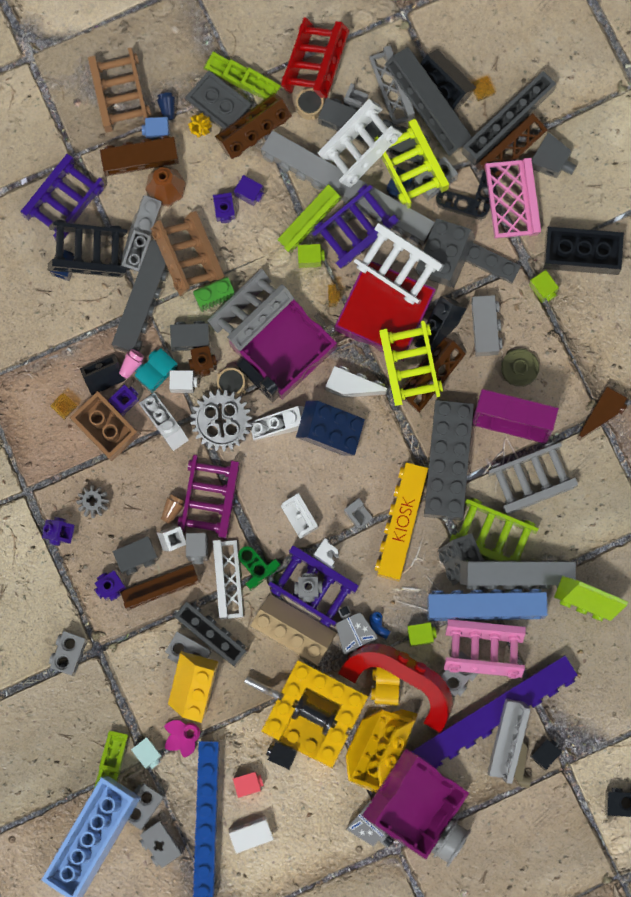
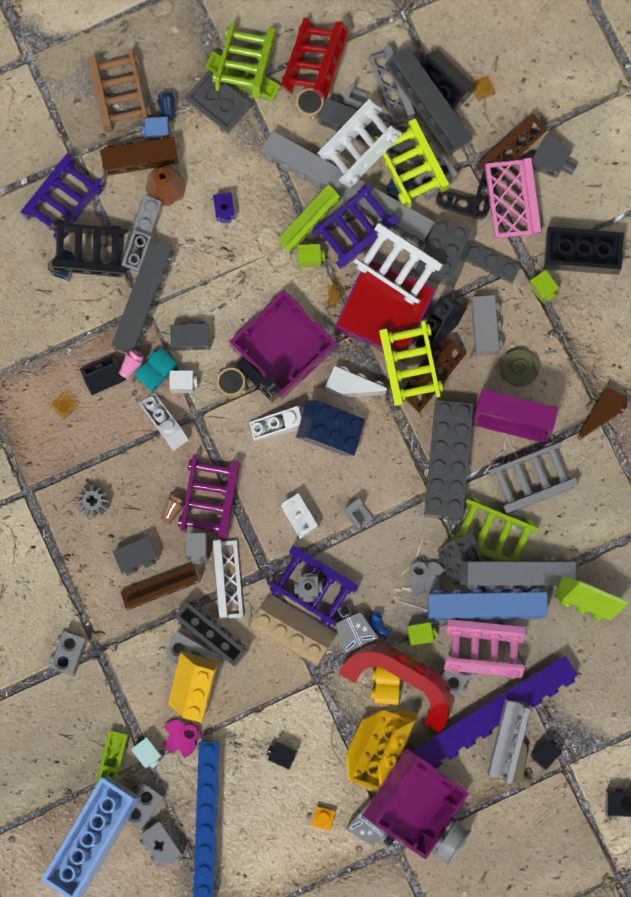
dark purple brick [42,517,75,546] -> none
medium nougat brick [70,391,139,462] -> none
dark purple brick [94,571,126,601] -> none
dark purple brick [108,384,139,417] -> none
medium nougat fence [151,211,225,296] -> none
white brick [157,526,186,552] -> none
yellow gear [188,113,212,138] -> none
reddish brown brick [189,346,217,377] -> none
light grey gear [190,389,253,451] -> none
bright green brick [193,276,235,312] -> none
light grey fence [207,269,294,351] -> none
reddish brown brick [215,93,292,159] -> none
white hinge [229,816,273,854] -> none
coral brick [233,772,264,798] -> none
dark purple brick [234,175,265,206] -> none
green tile [238,546,281,591] -> none
yellow piece [244,661,368,769] -> none
white hinge [314,538,339,569] -> none
yellow brick [375,463,428,582] -> none
dark grey brick [462,71,556,166] -> none
none -> lime fence [212,20,275,99]
none -> light orange plate [312,806,336,831]
none -> light grey plate [409,560,444,596]

